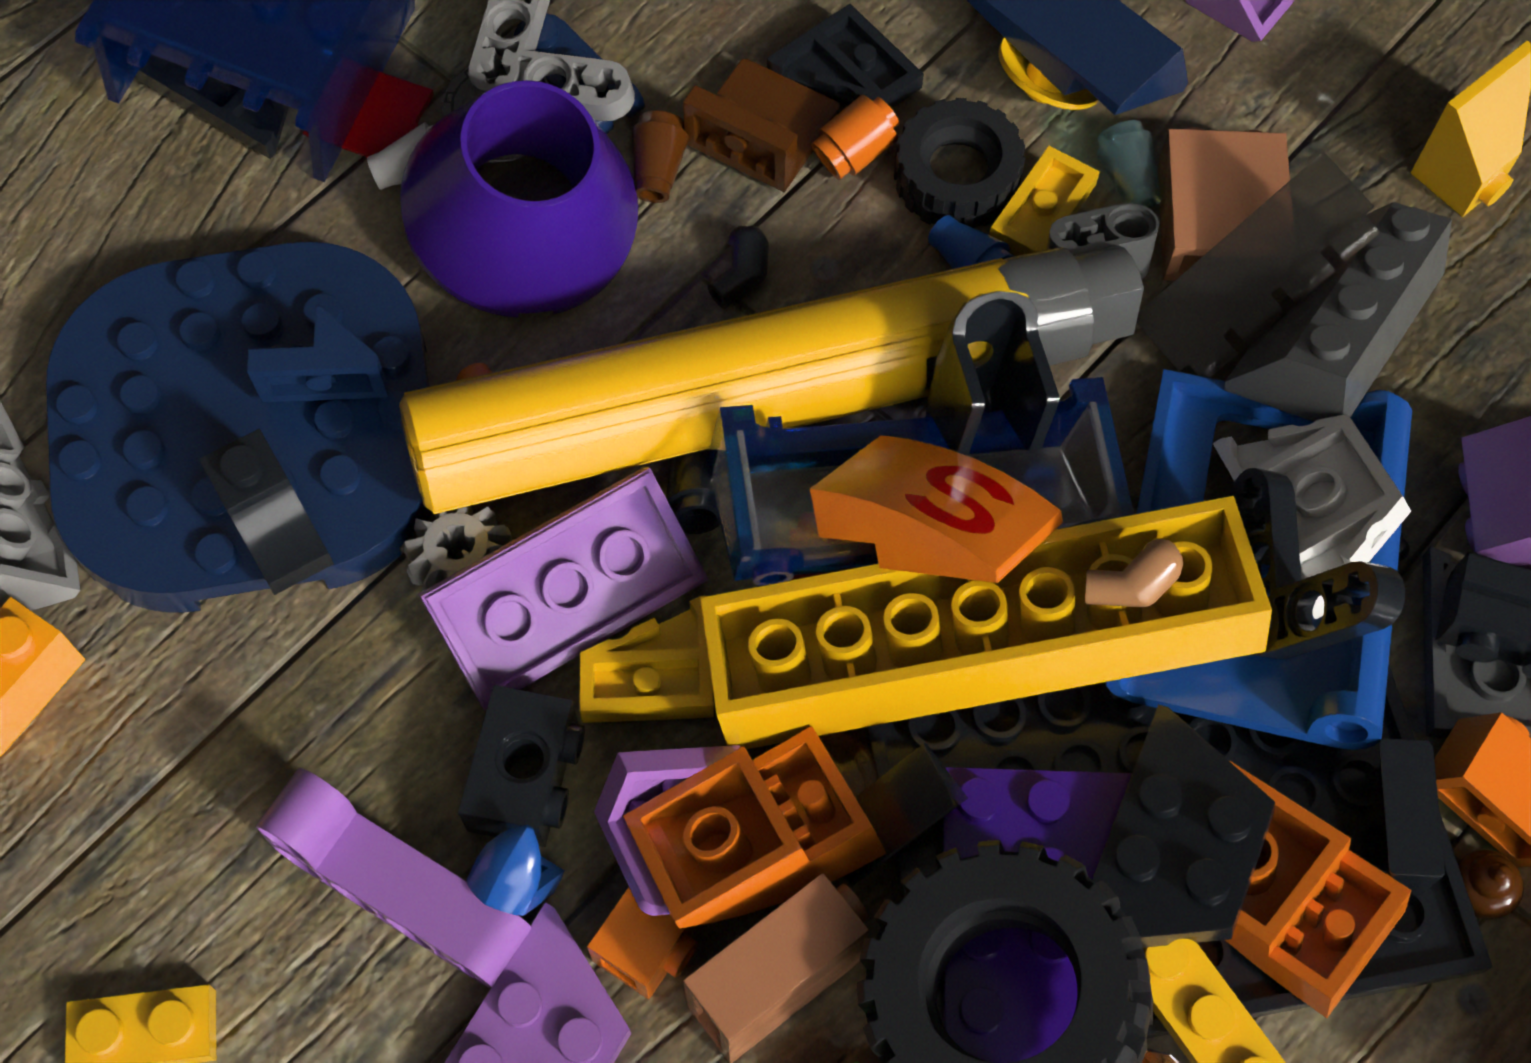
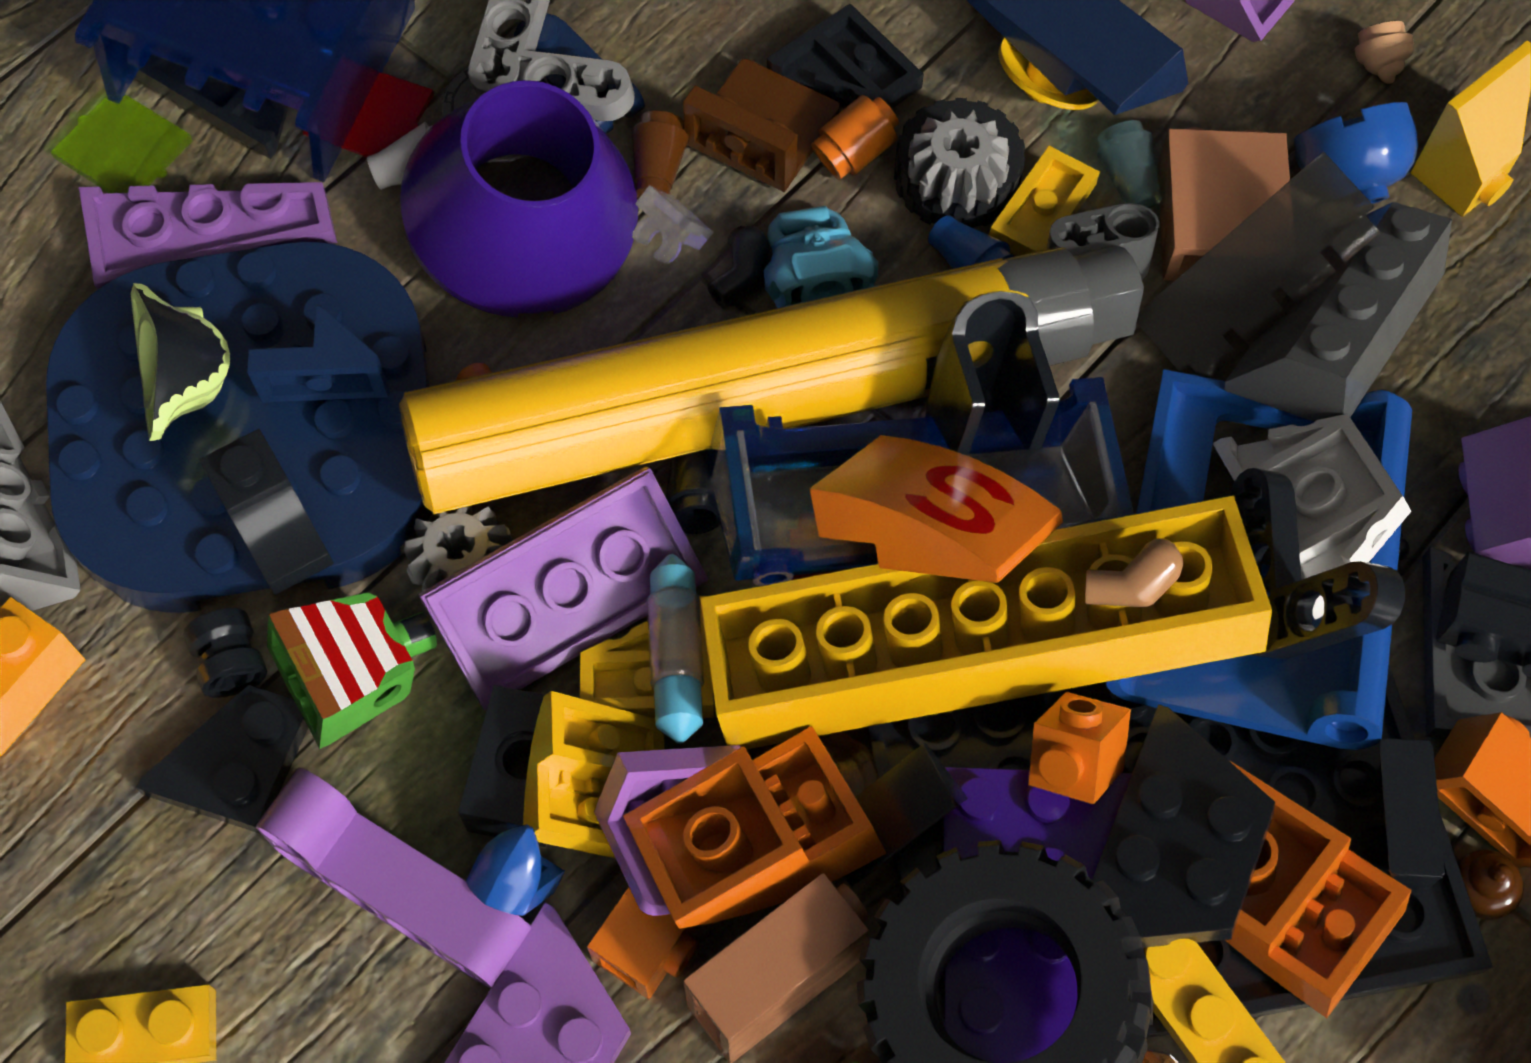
none -> clear neon green piece [51,88,193,193]
none -> medium lavender wing [79,182,337,290]
none -> hat [130,283,230,441]
none -> black wing [136,685,308,834]
none -> black wheel [183,608,268,698]
none -> torso [267,592,437,749]
none -> yellow slope [523,691,664,859]
none -> clear tile [632,185,713,264]
none -> piece [647,554,704,744]
none -> medium azure piece [764,205,878,308]
none -> light grey gear [908,109,1009,213]
none -> orange brick [1028,692,1131,804]
none -> blue cylinder [1293,102,1418,208]
none -> light nougat plate [1354,21,1414,84]

